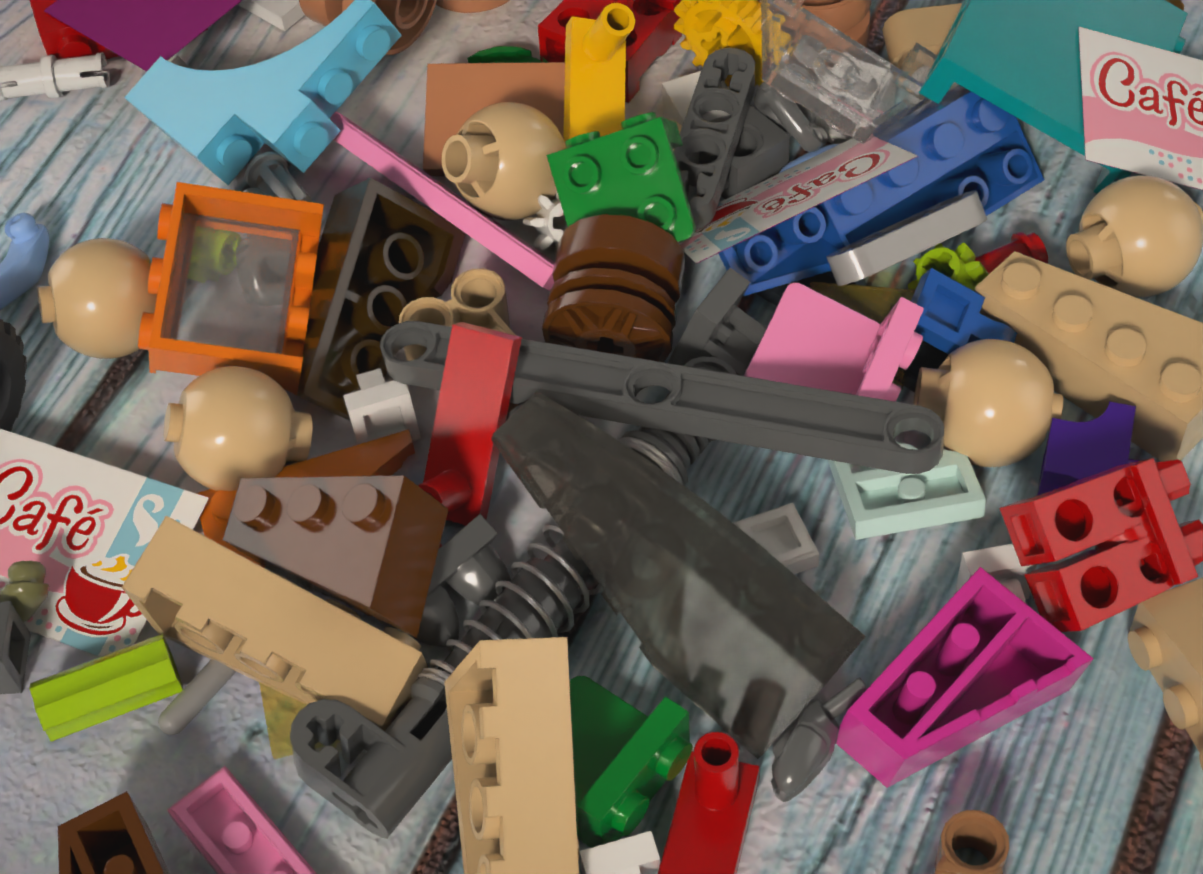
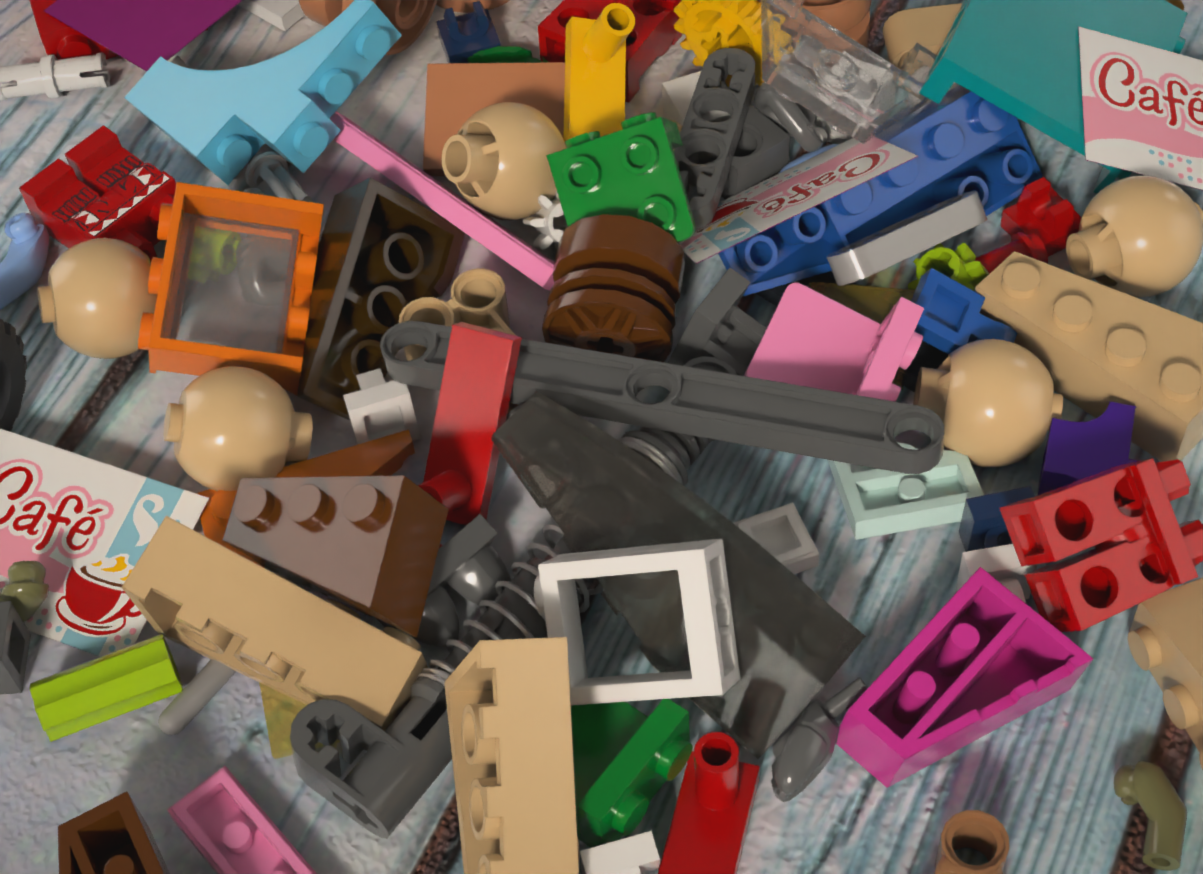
none -> red hips [19,125,176,262]
none -> dark blue tile [436,1,501,63]
none -> white window [534,539,741,705]
none -> dark blue tile [959,486,1035,552]
none -> red tile [1000,177,1081,257]
none -> olive arm [1113,760,1187,871]

